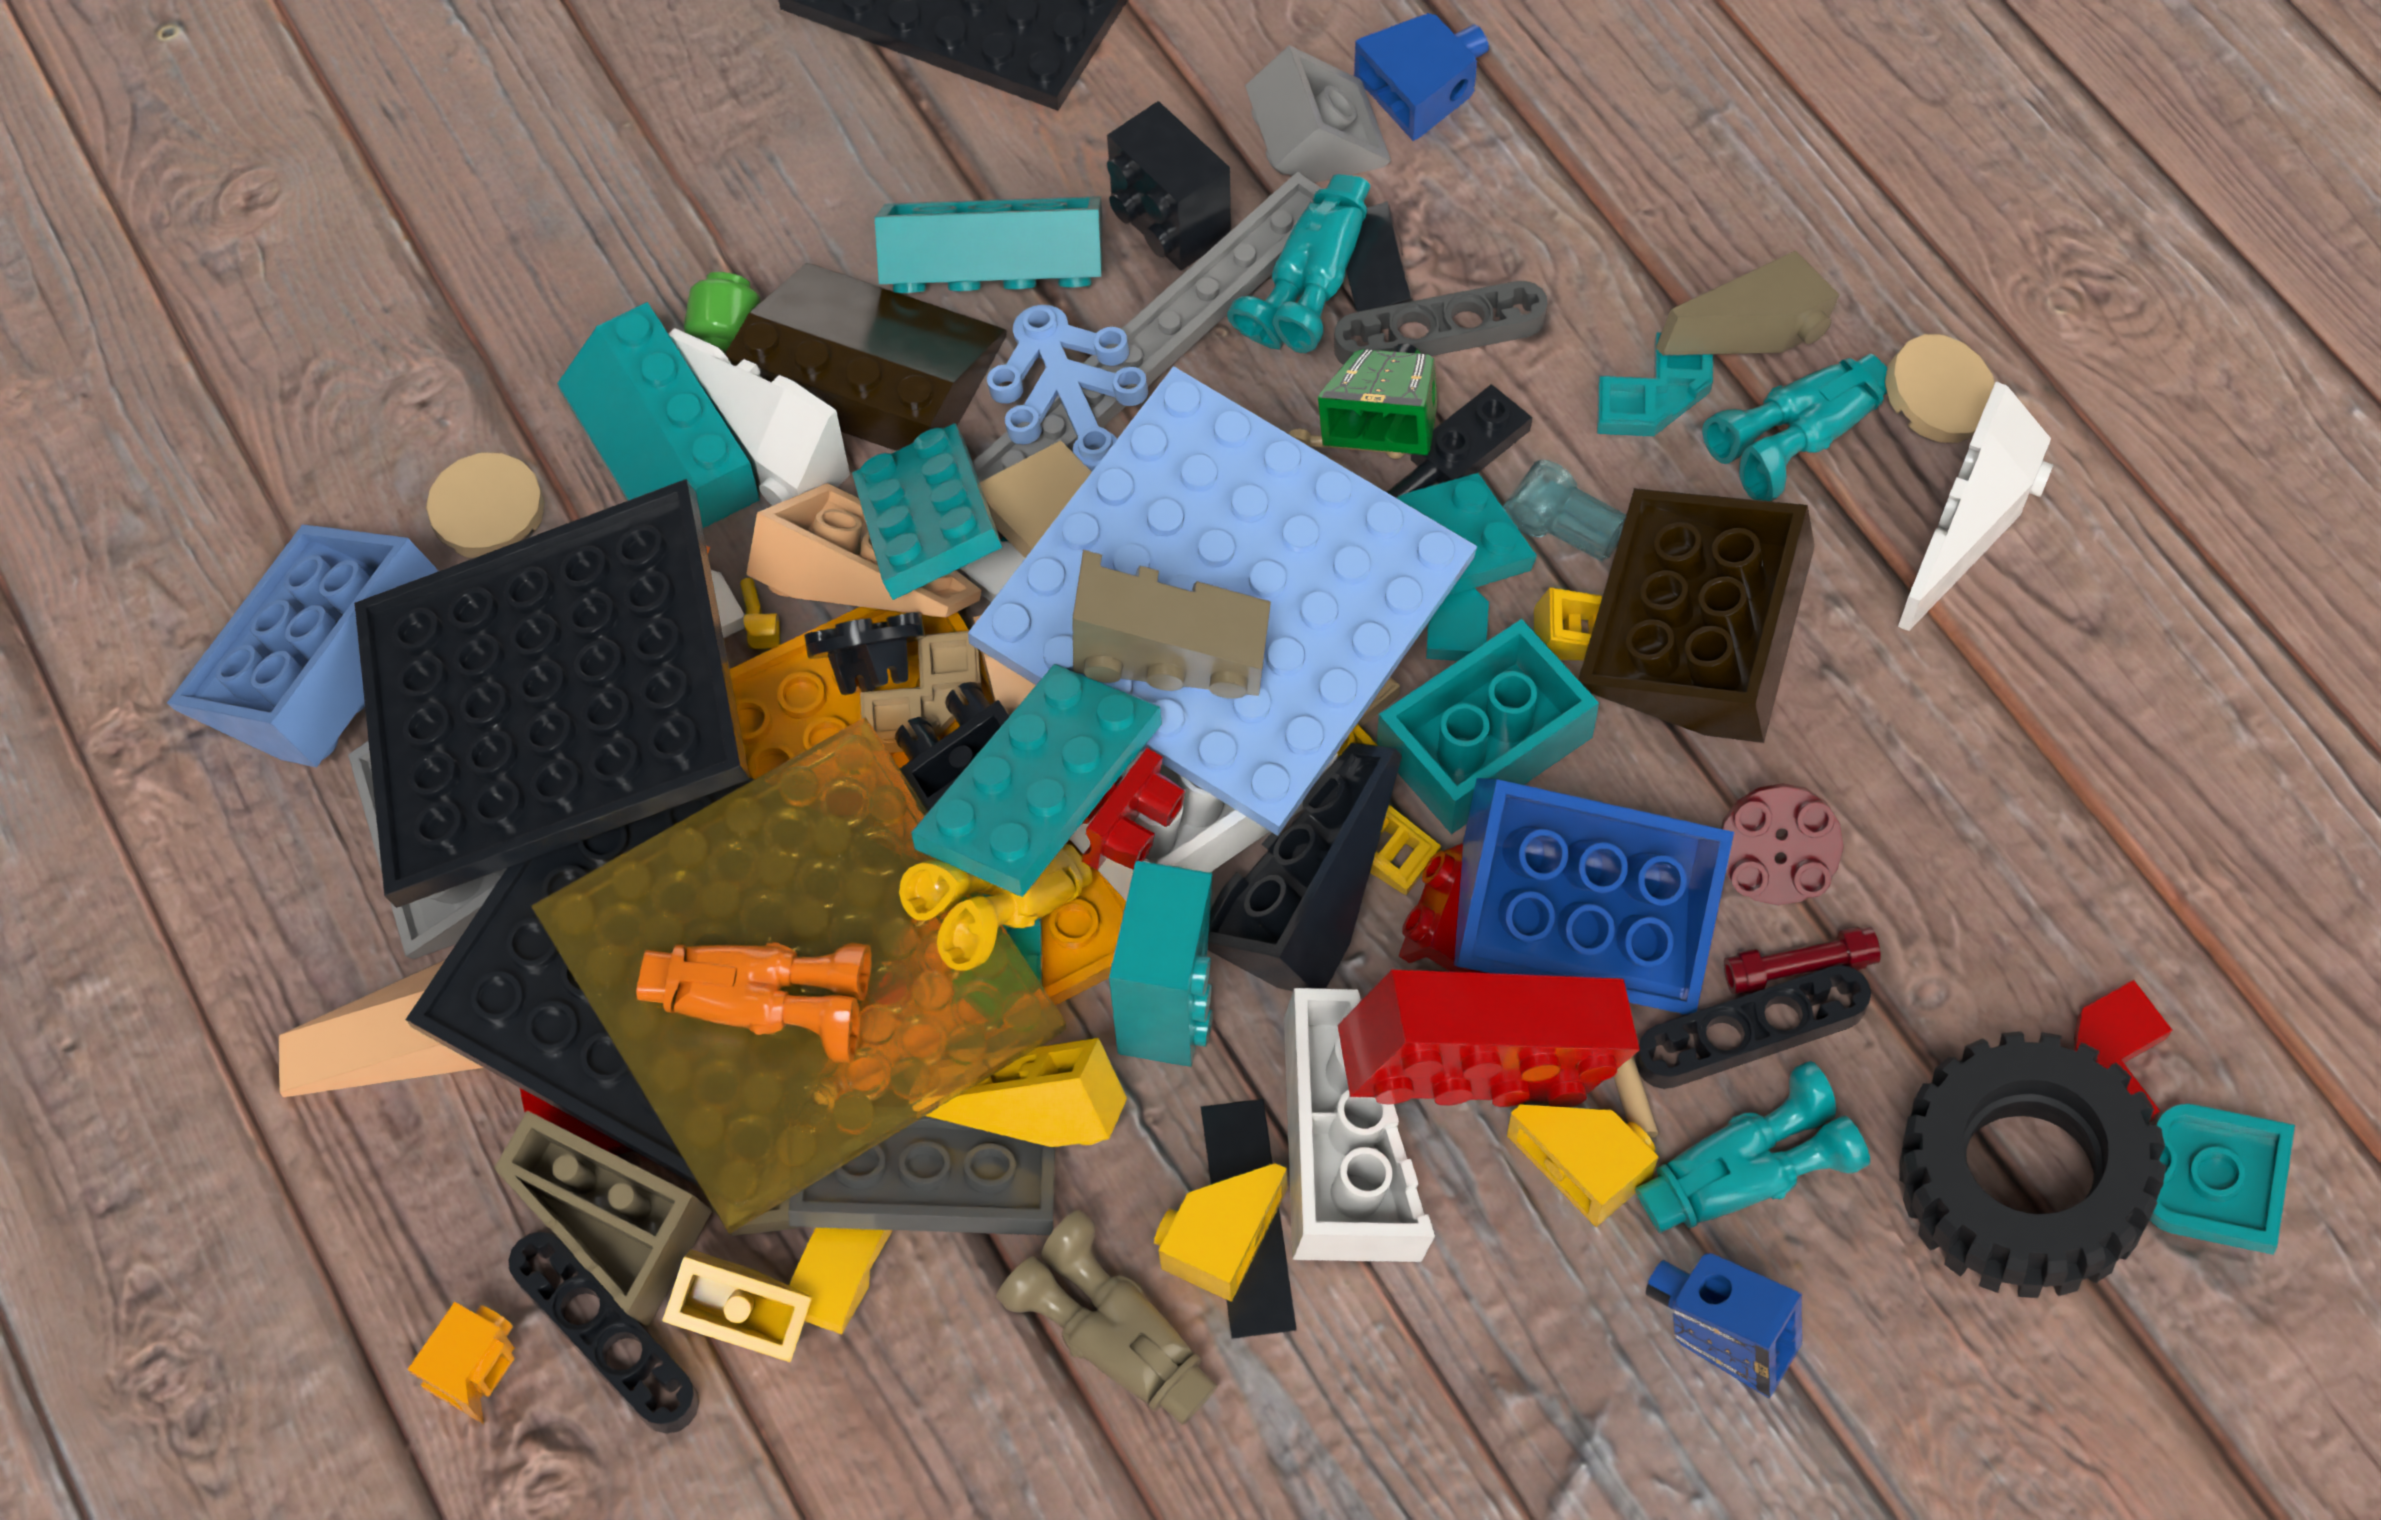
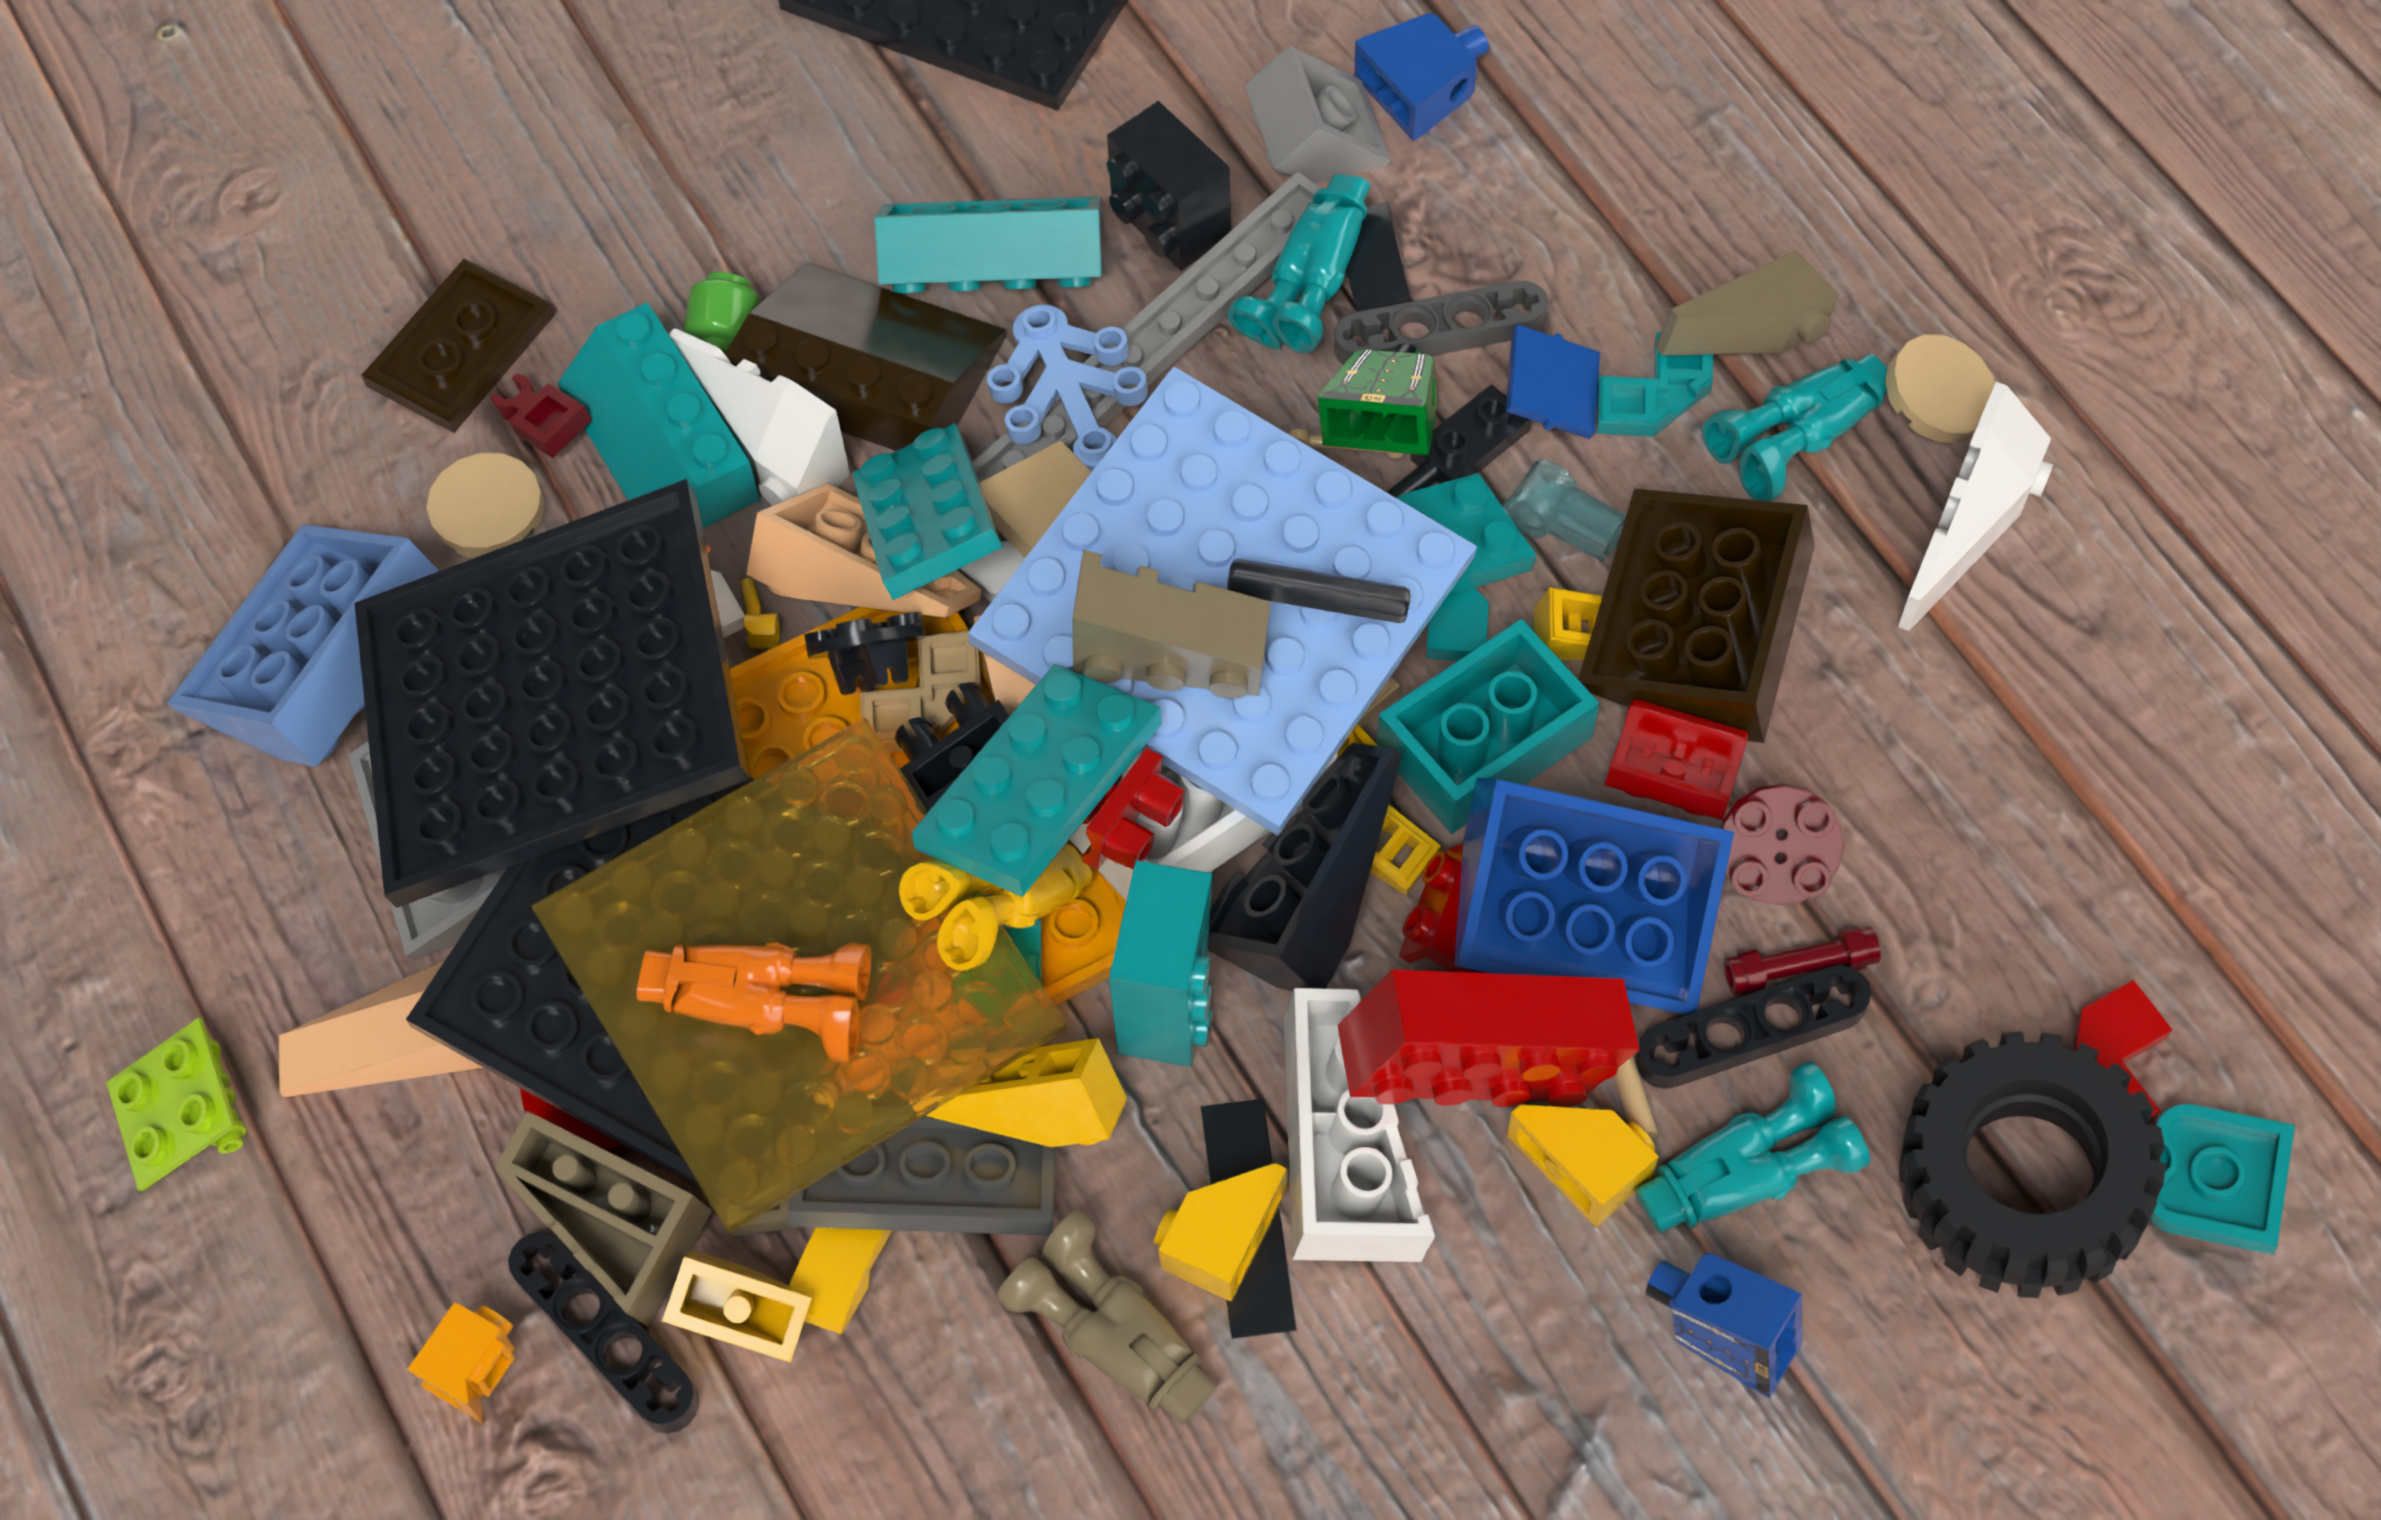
none -> lime hinge [106,1018,247,1191]
none -> dark brown tile [361,258,555,433]
none -> dark red plate [491,374,592,458]
none -> black axle [1227,558,1411,623]
none -> blue piece [1506,324,1600,439]
none -> red bracket [1605,699,1749,821]

